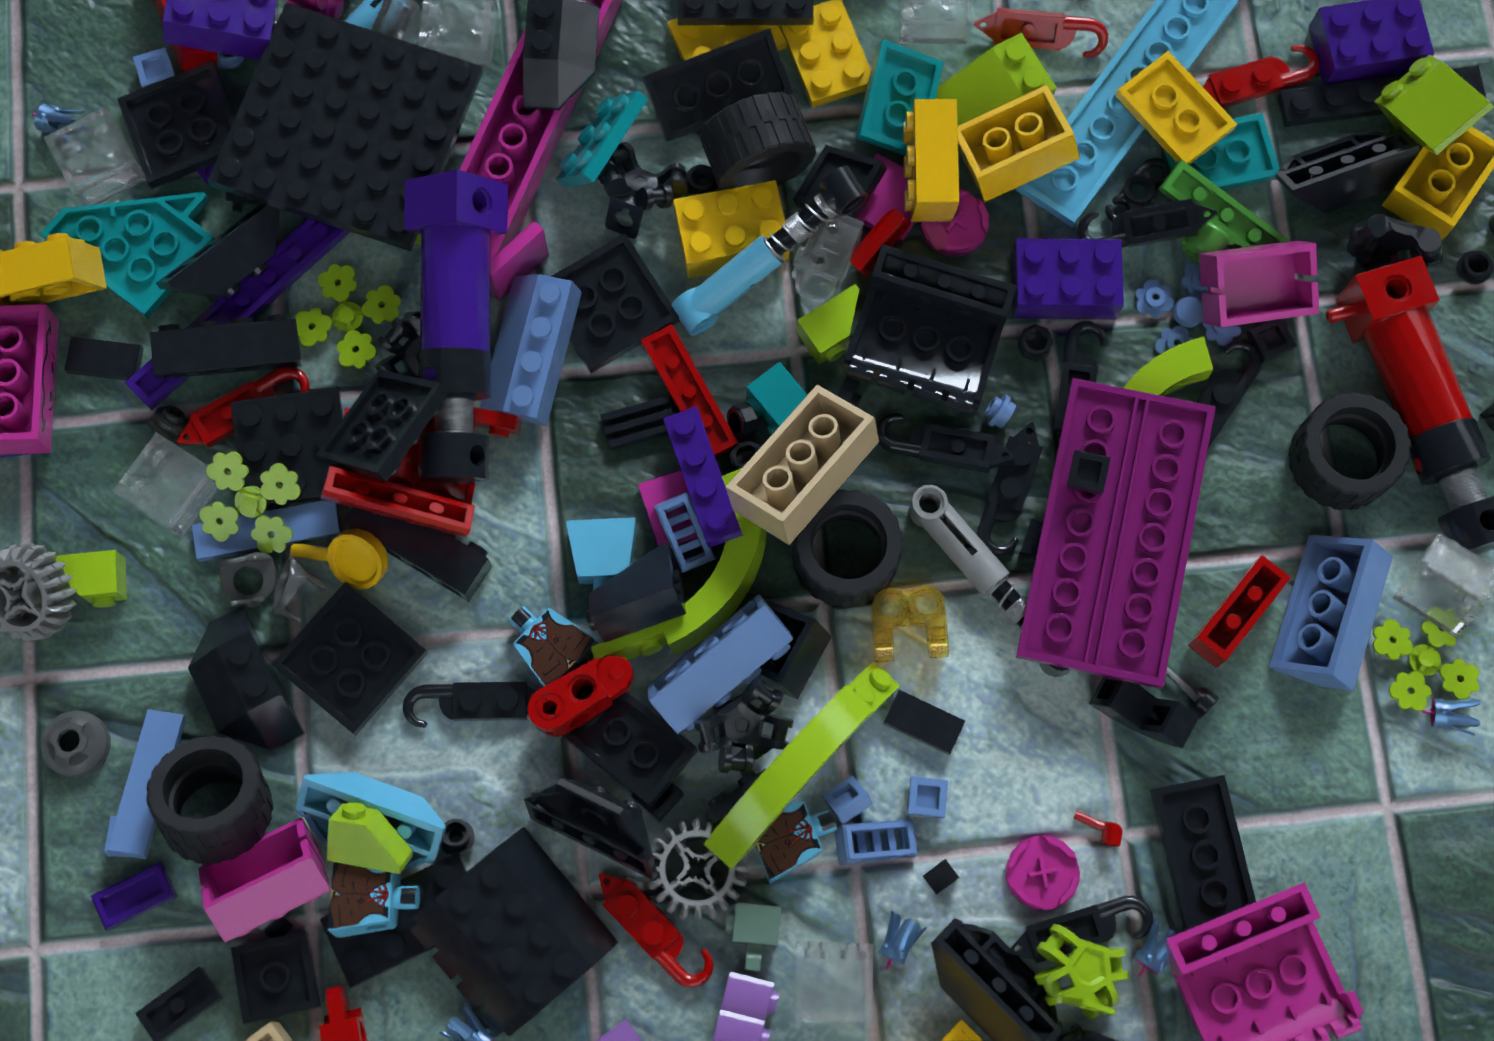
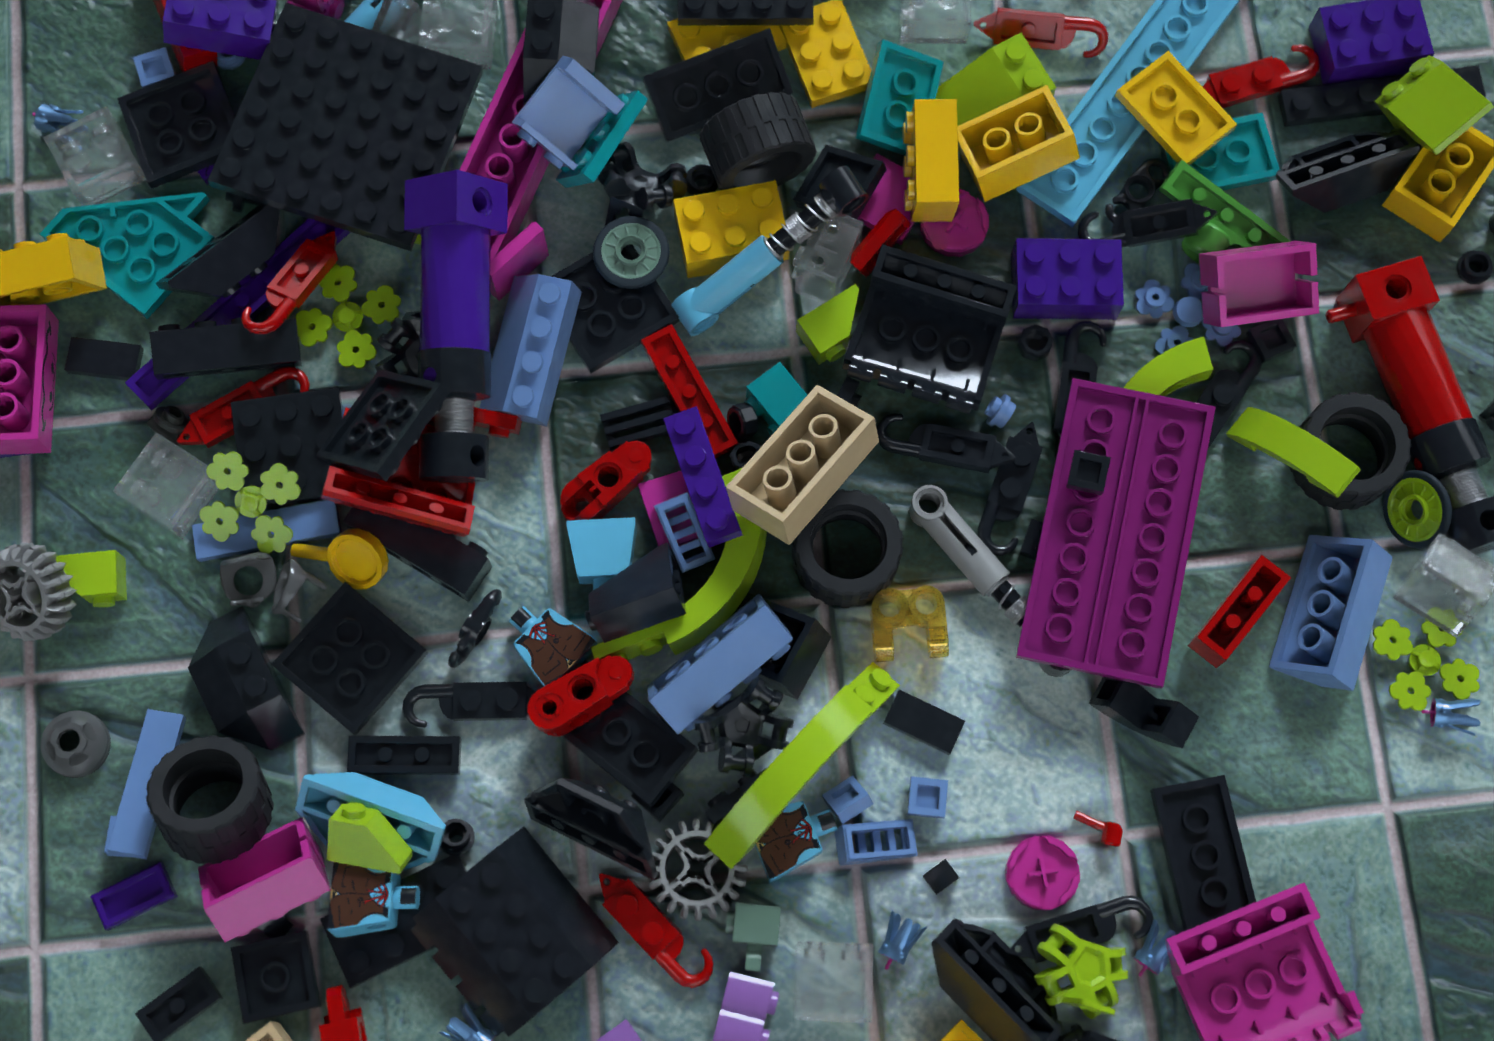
black hinge [1166,667,1219,719] -> none
black piece [1346,213,1443,270] -> none
none -> red plate [241,231,338,334]
none -> black plate [347,736,462,775]
none -> black piece [448,589,502,668]
none -> medium blue panel [512,55,625,171]
none -> red piece [560,441,652,521]
none -> wheel [593,216,670,289]
none -> lime slope [1226,407,1361,498]
none -> lime wheel [1383,470,1452,549]

